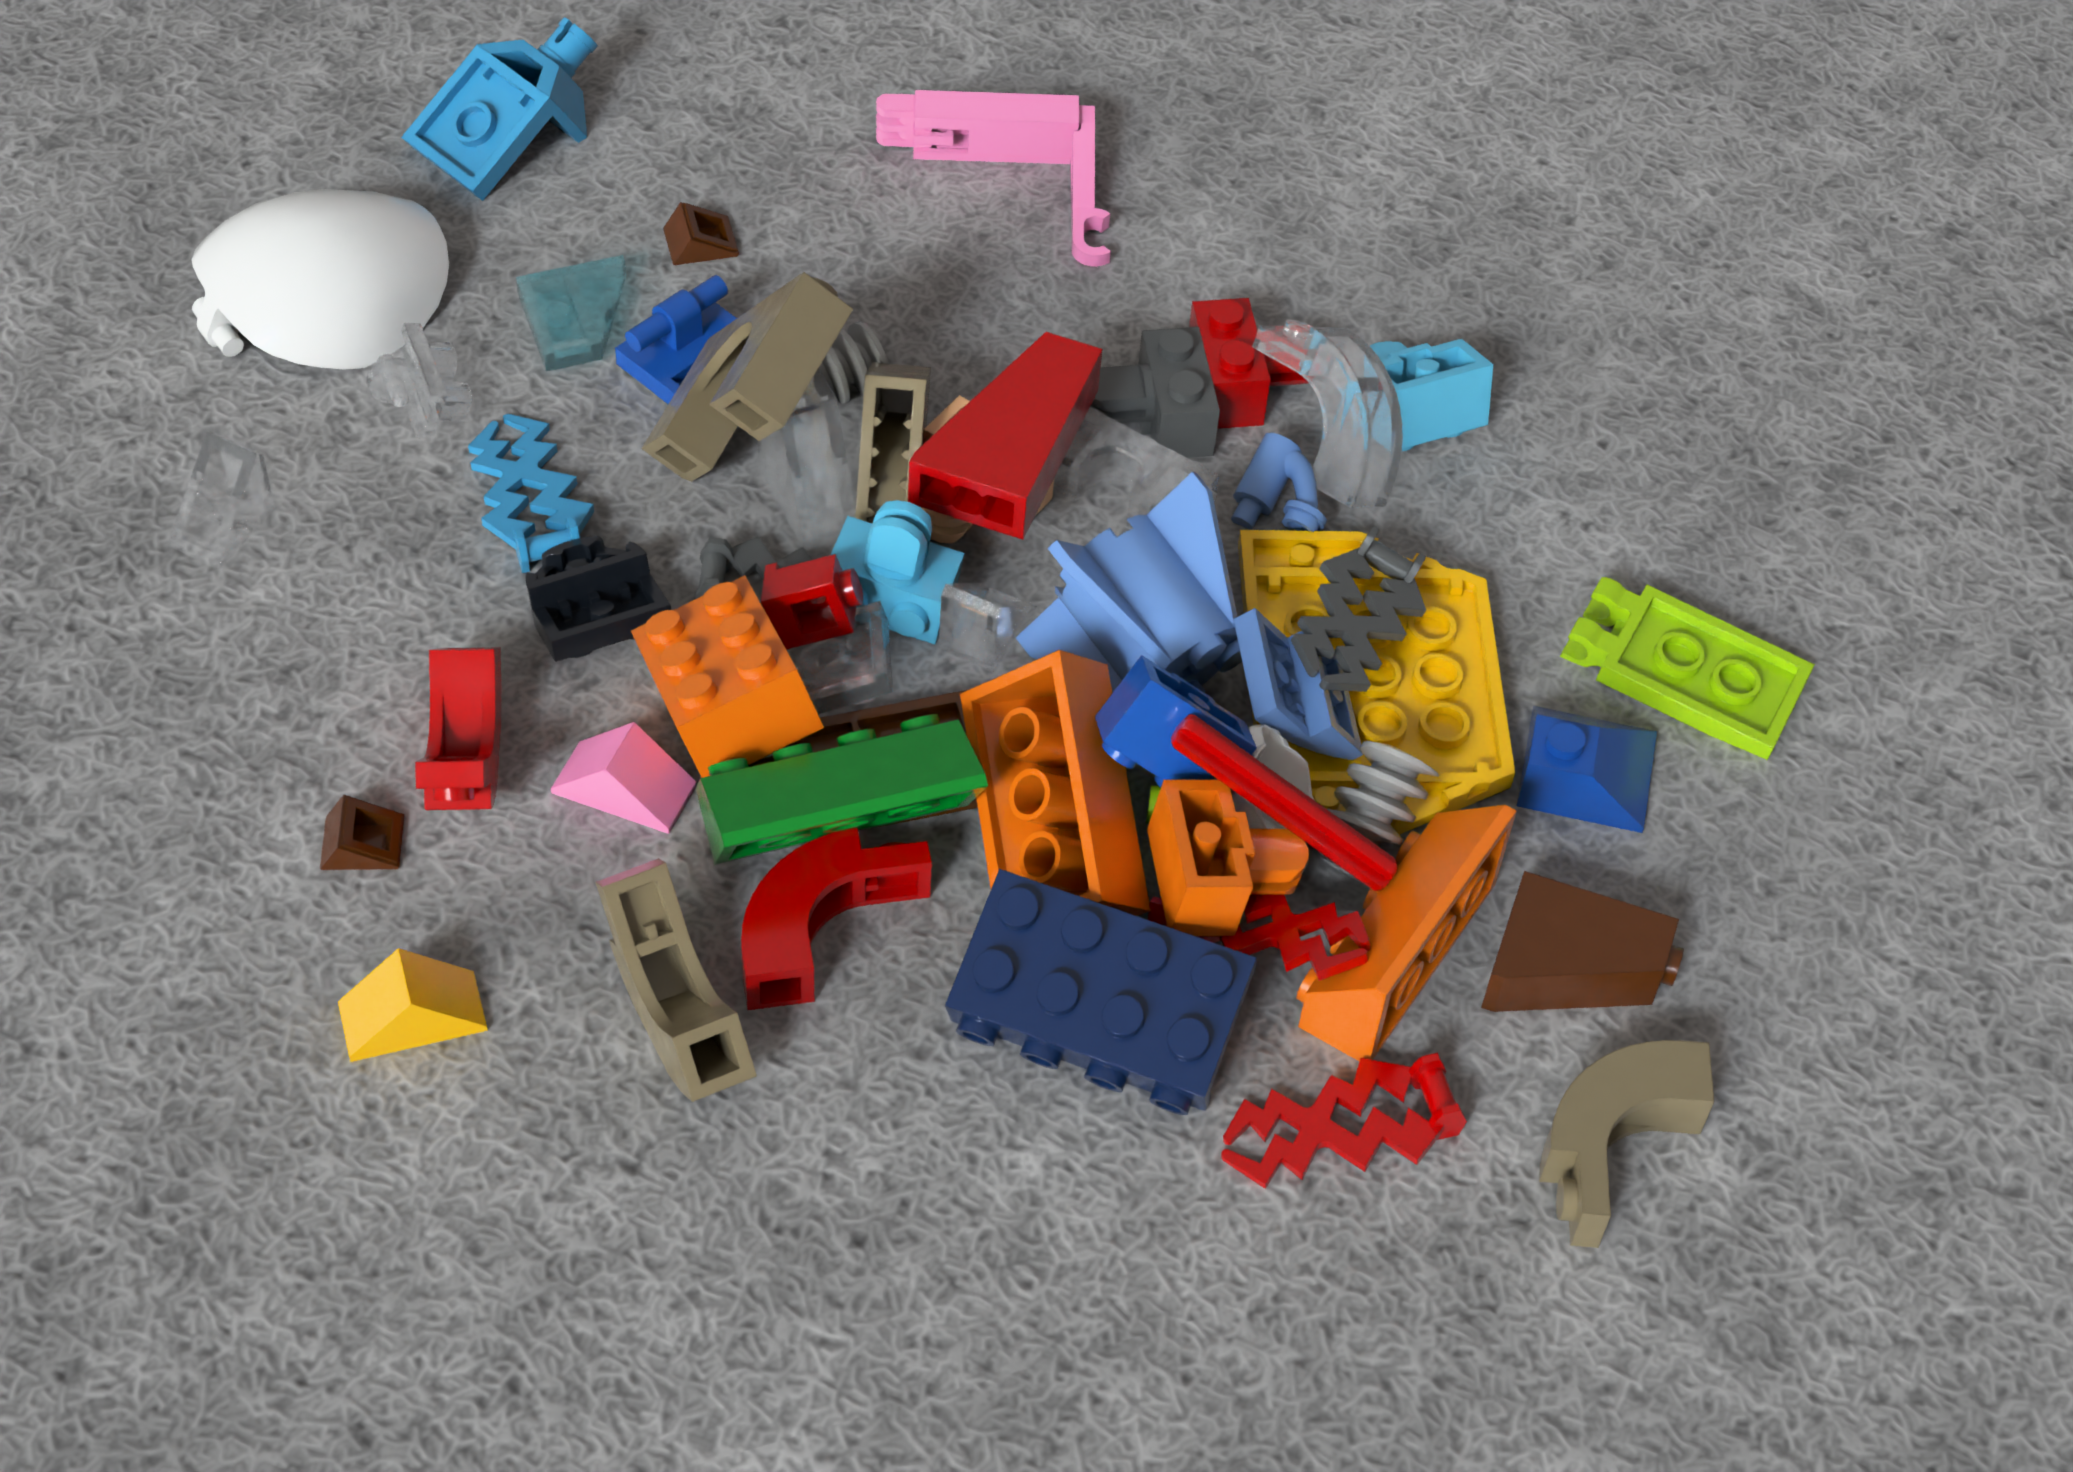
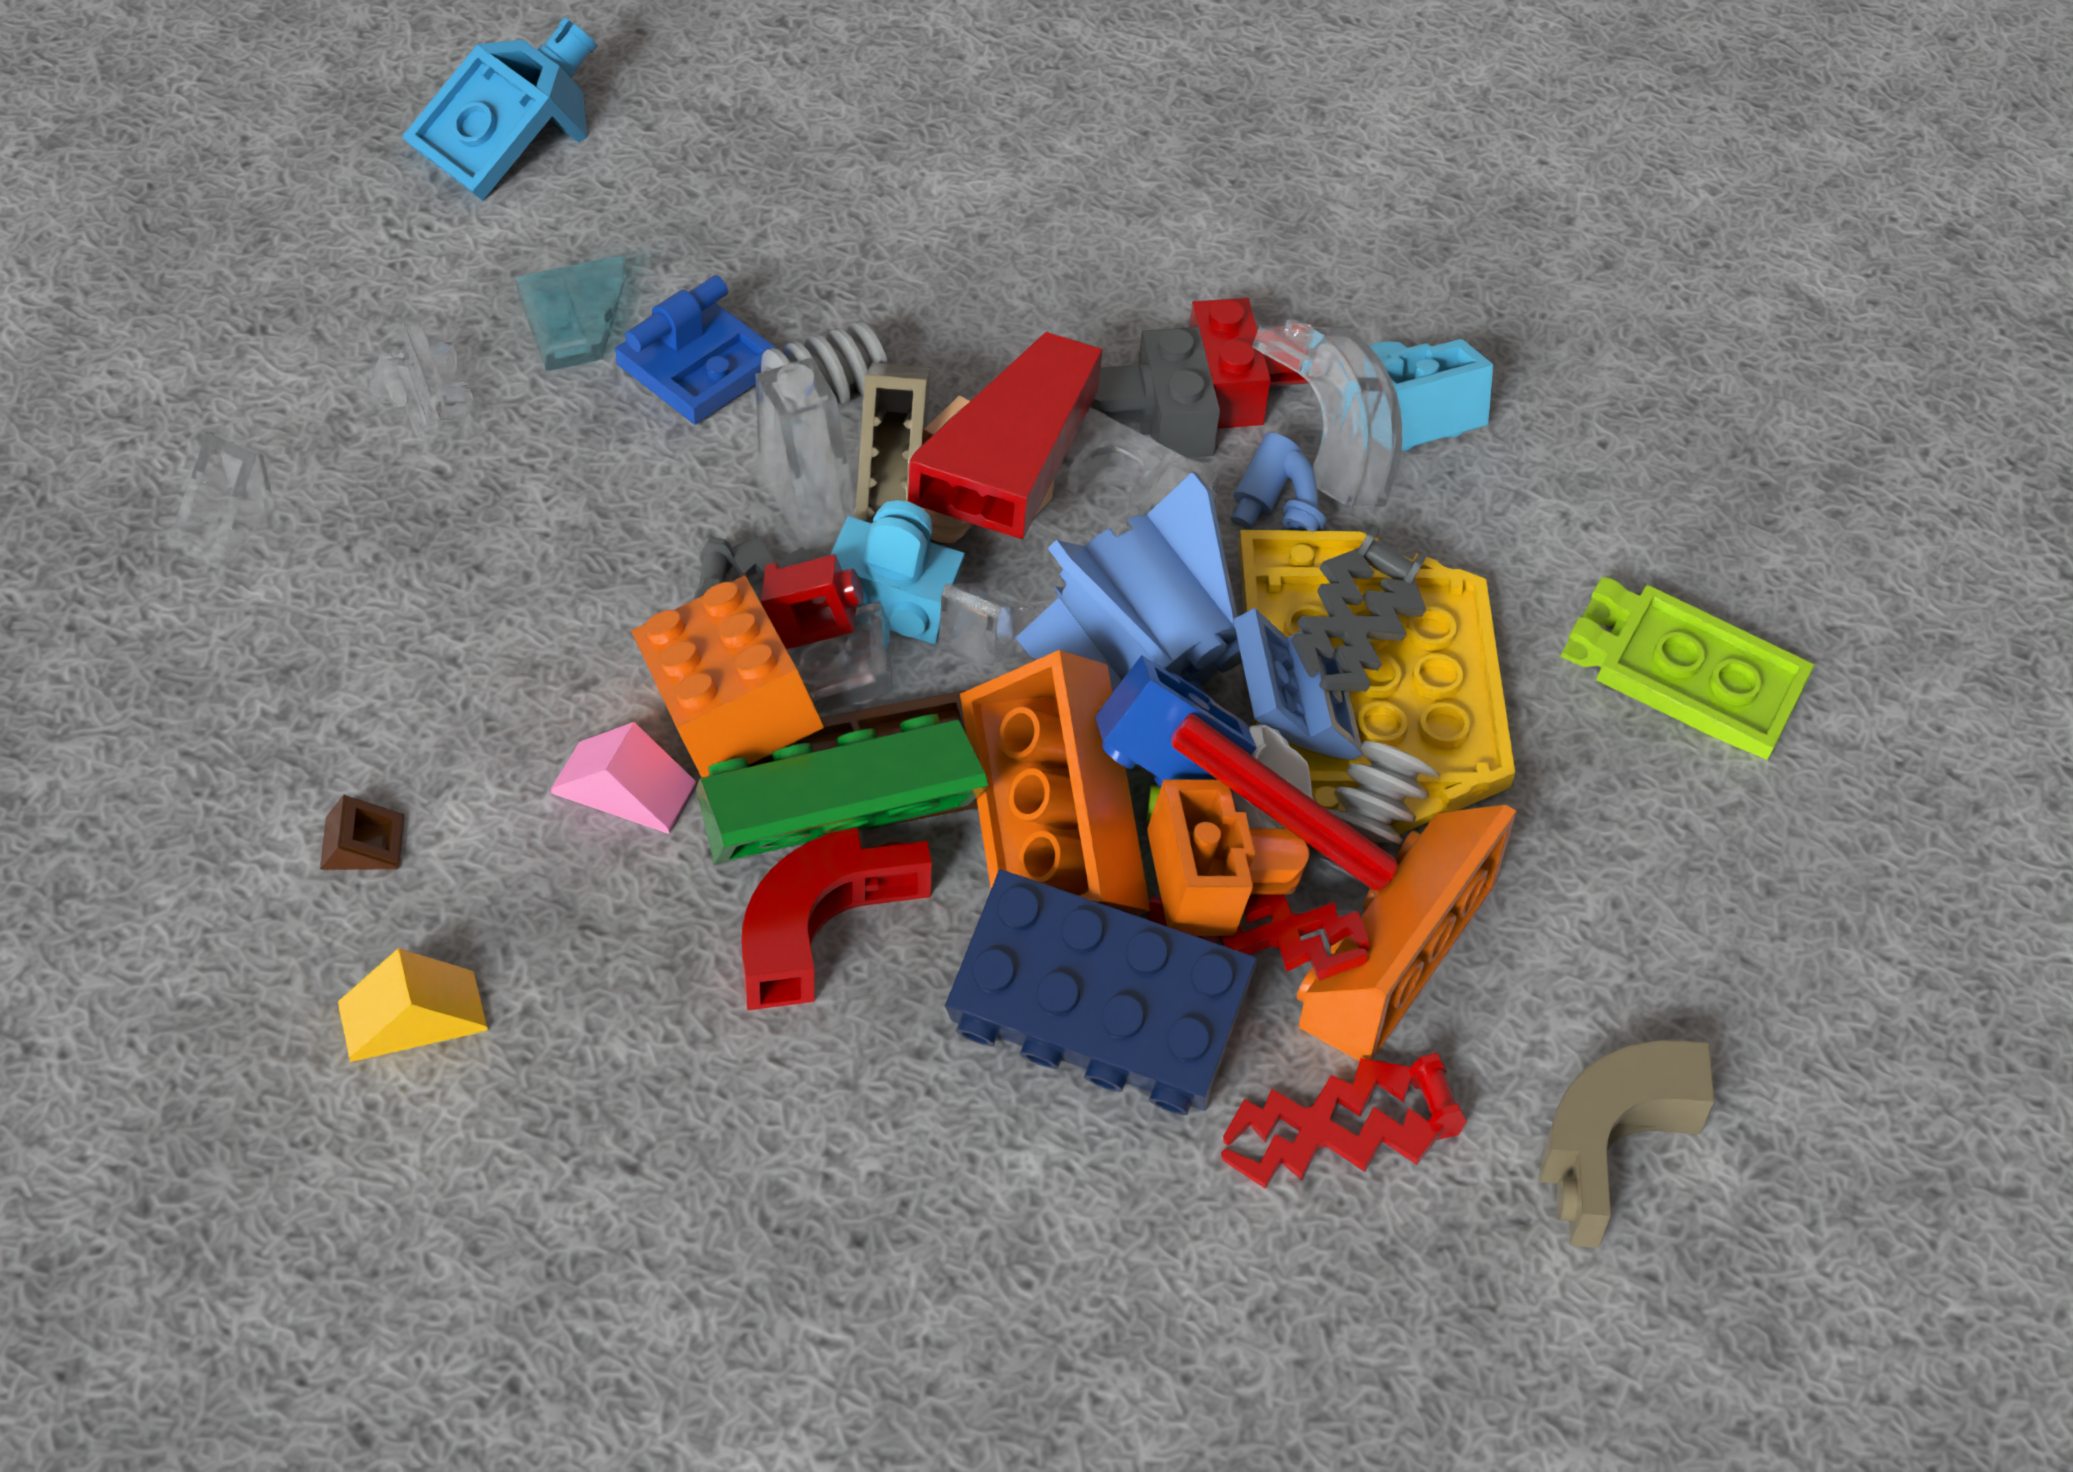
white piece [191,189,449,370] -> none
red arch [415,647,501,810] -> none
dark azure piece [468,414,594,573] -> none
black slope [526,536,671,662] -> none
dark tan arch [595,858,757,1102] -> none
dark tan arch [641,272,853,482] -> none
reddish brown slope [663,202,739,265] -> none
bright pink hinge [876,90,1111,267] -> none
reddish brown slope [1481,871,1684,1012] -> none
blue slope [1516,706,1657,833] -> none

